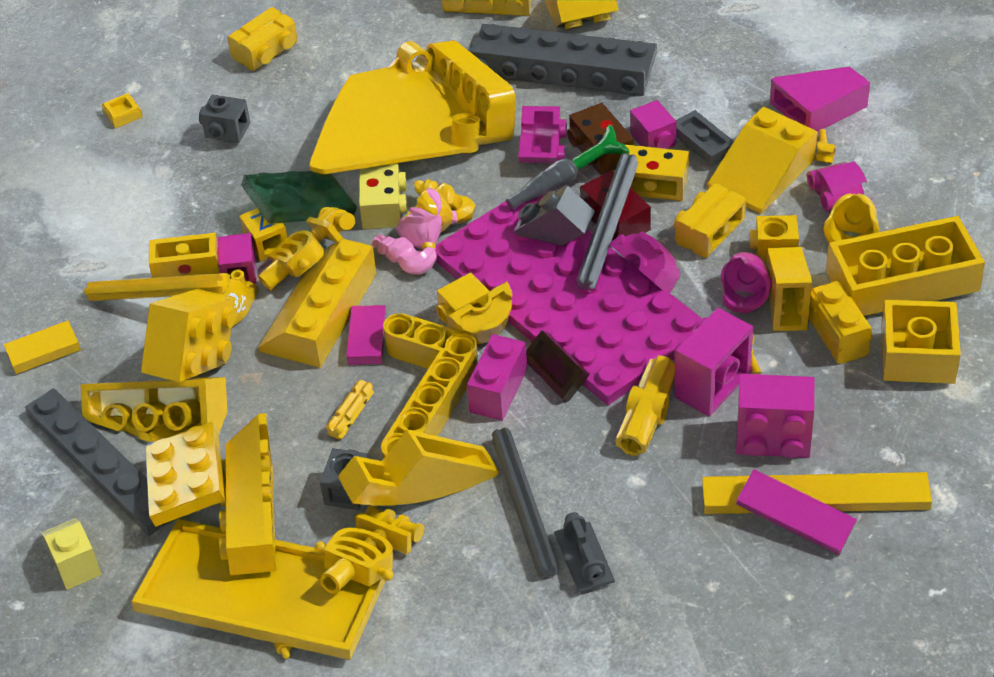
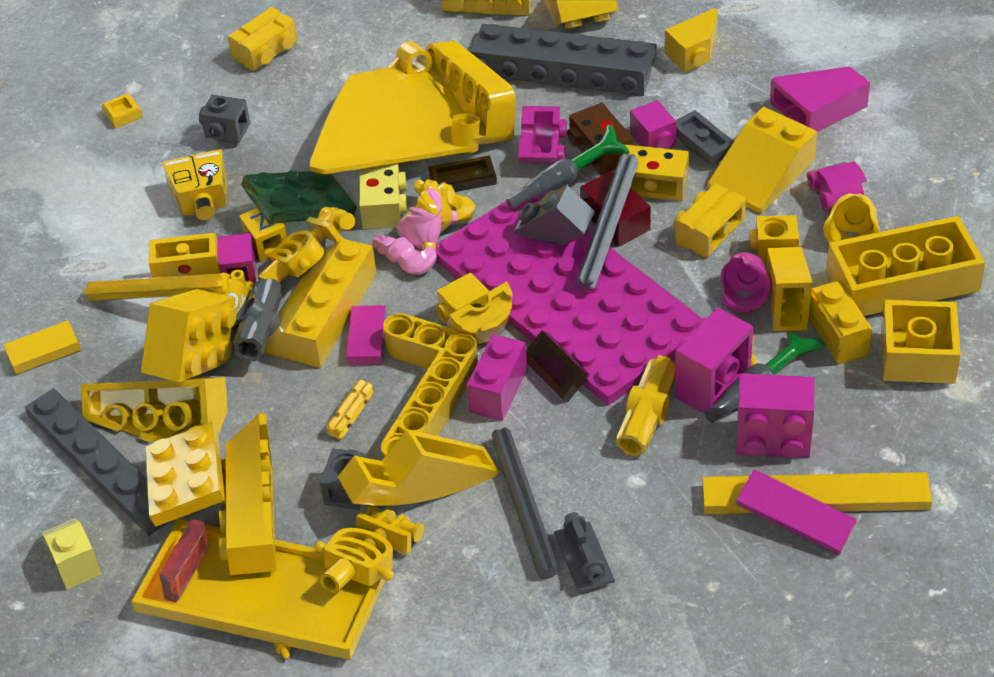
dark pink cylinder [609,232,680,293] -> none
yellow hand [816,129,836,163] -> none
none -> clear pink tile [159,519,209,603]
none -> yellow torso [162,149,227,220]
none -> dark grey piece [233,278,282,361]
none -> dark brown tile [428,155,497,192]
none -> yellow slope [665,8,718,72]
none -> piece [705,332,825,423]

